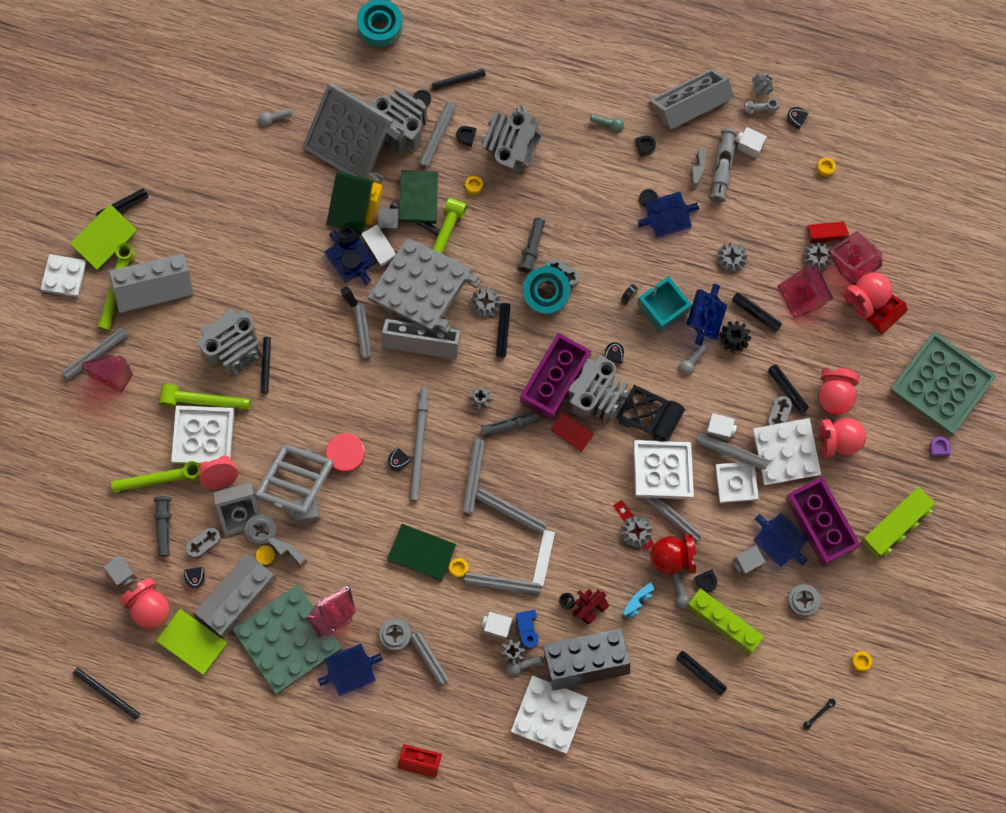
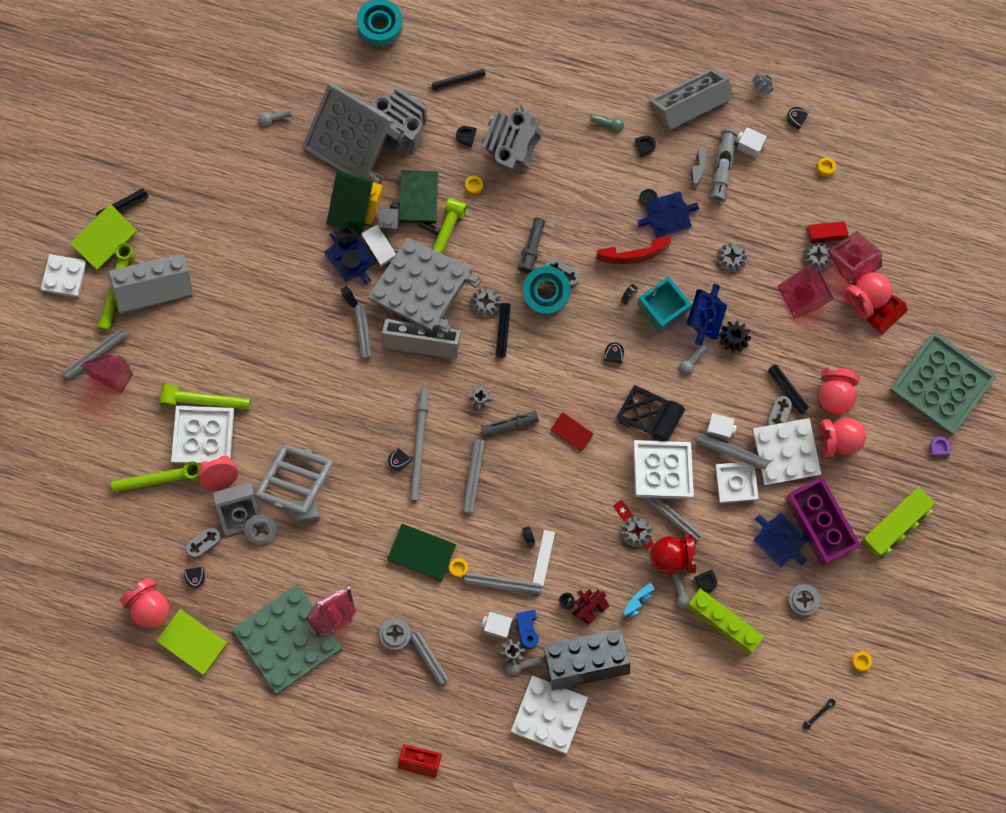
black bar [73,667,141,720] -> none
light grey brick [104,555,136,589] -> none
dark grey pin [154,496,172,557] -> none
light grey slope [194,554,276,638] -> none
light grey piece [196,309,262,376] -> none
yellow piece [256,545,276,565] -> none
black bar [261,337,271,394] -> none
light grey slope [269,537,307,567] -> none
clear blue plate [317,644,383,696] -> none
coral tile [326,433,365,472] -> none
black piece [413,90,431,107] -> none
light grey axle [419,102,455,168] -> none
light grey axle [476,489,546,533] -> none
magenta brick [520,333,591,421] -> none
light grey piece [567,355,629,424] -> none
black axle [676,651,727,695] -> none
black axle [732,292,782,332] -> none
light grey brick [733,546,766,576] -> none
light grey bar [744,98,780,115] -> none
none -> black tile [522,526,535,548]
none -> red slope [596,236,671,264]

